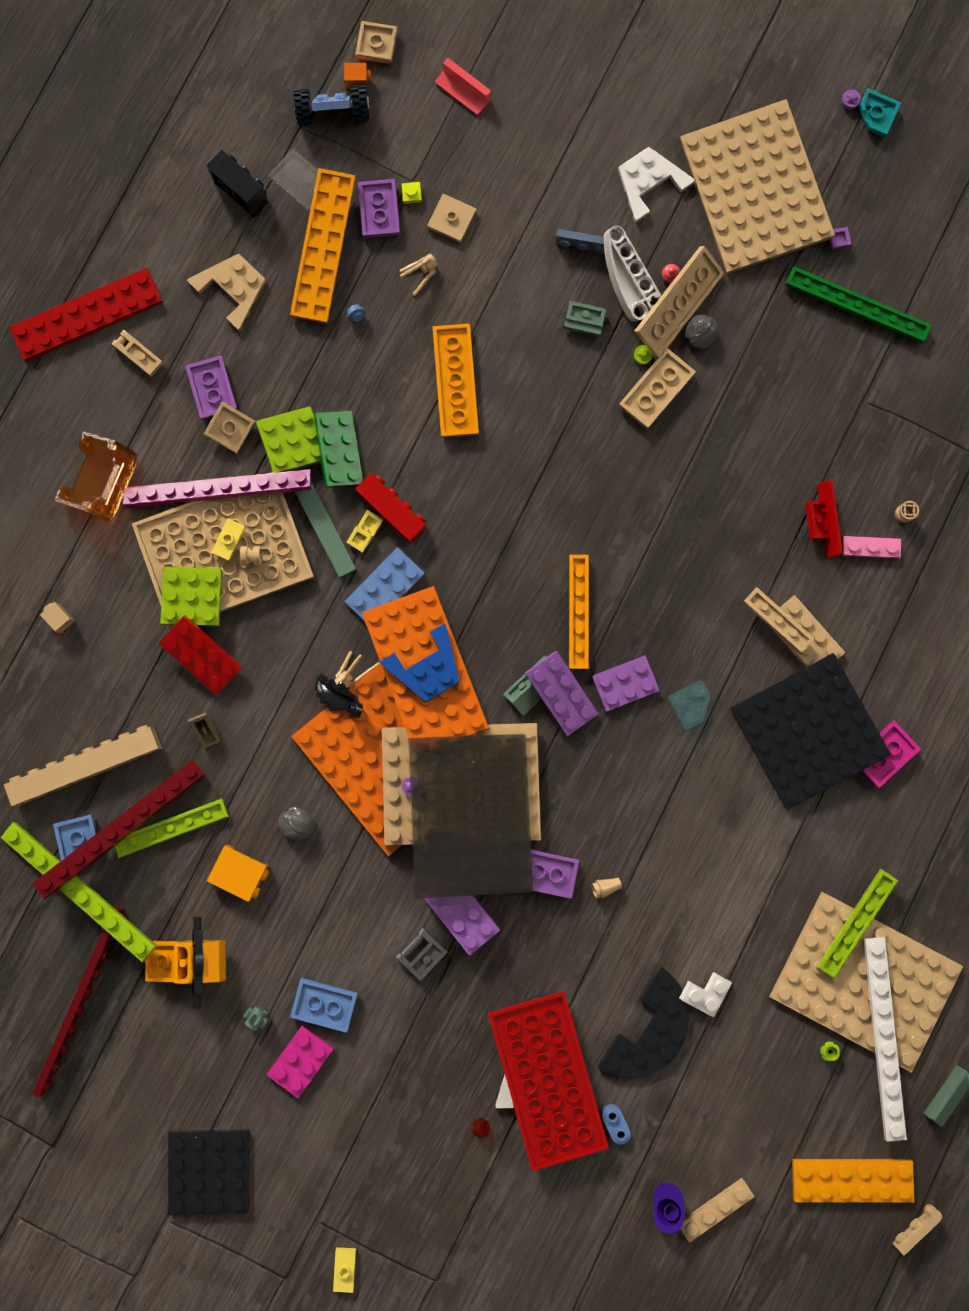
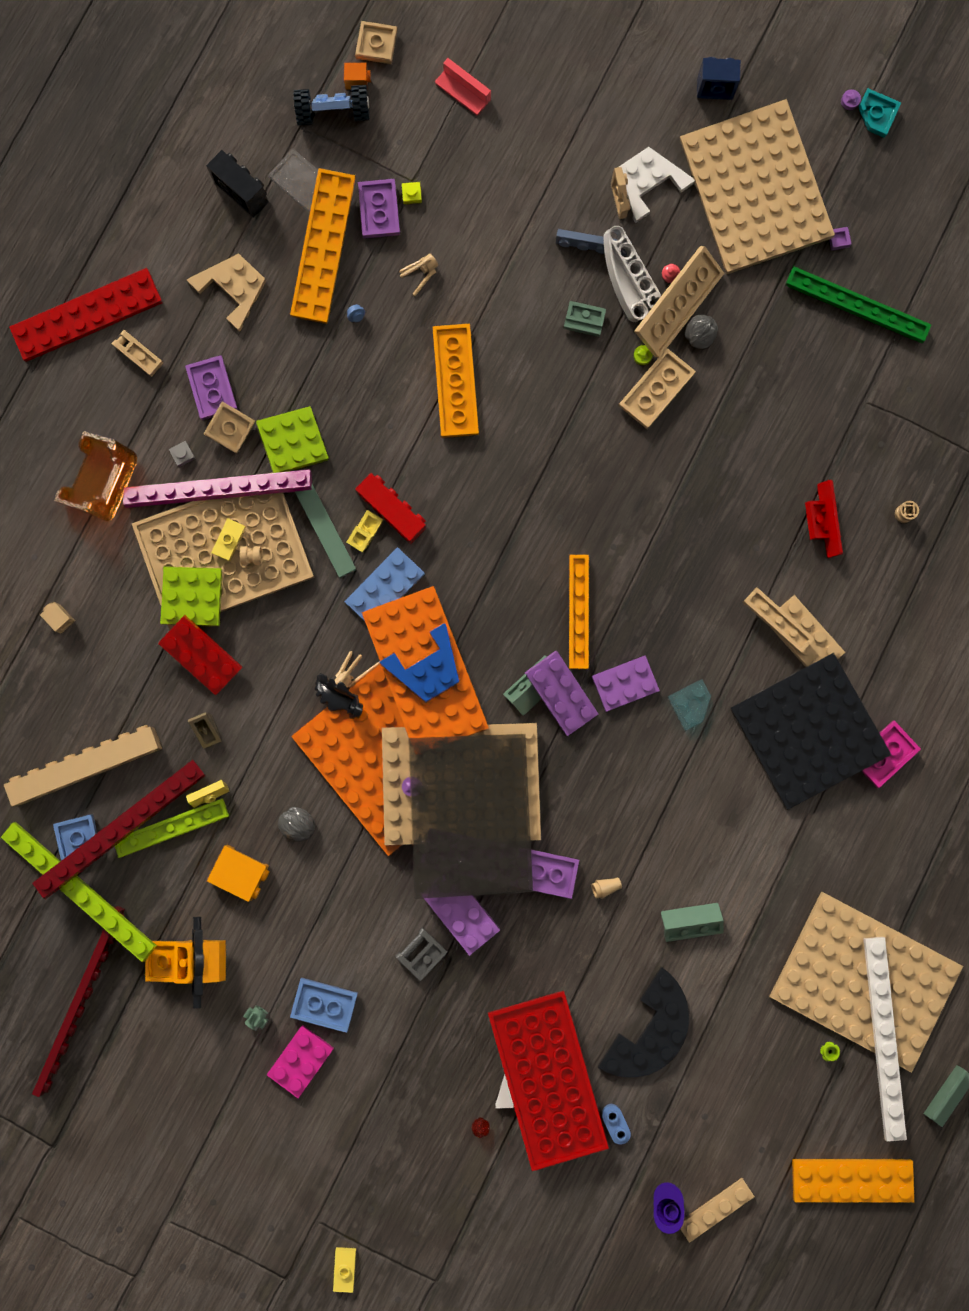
black plate [168,1129,249,1215] -> none
green plate [314,411,363,488] -> none
tan plate [427,194,476,243] -> none
white plate [679,972,732,1017] -> none
lime tile [816,869,898,979] -> none
bright pink plate [842,536,901,559] -> none
tan plate [893,1204,942,1256] -> none
none -> light grey plate [169,441,196,467]
none -> light yellow plate [186,780,230,808]
none -> tan plate [611,167,630,219]
none -> sand green panel [661,903,724,942]
none -> dark blue brick [697,57,741,100]

